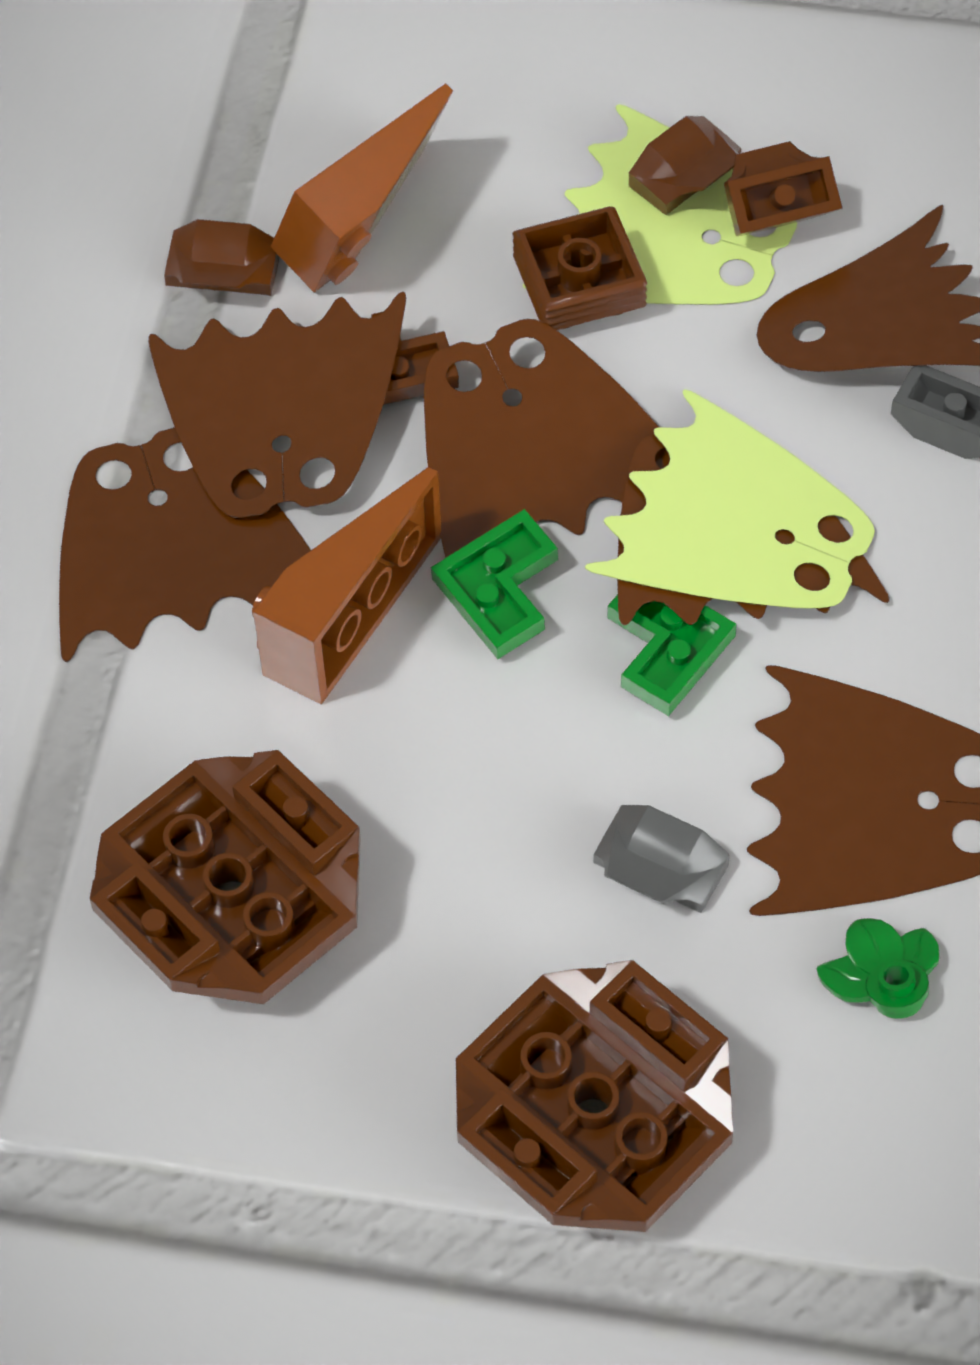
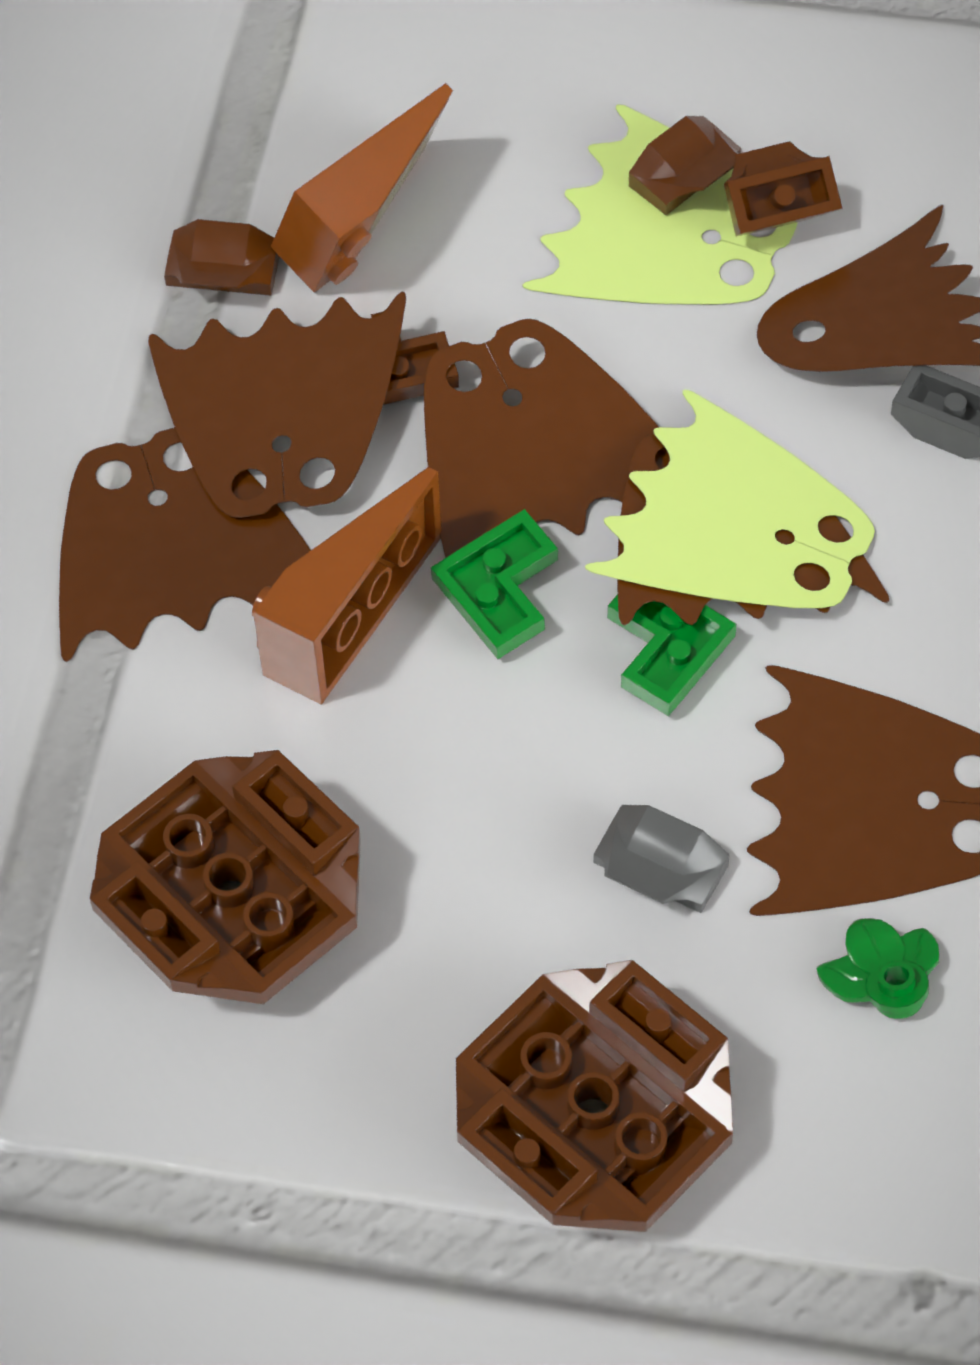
reddish brown brick [512,206,647,330] -> none

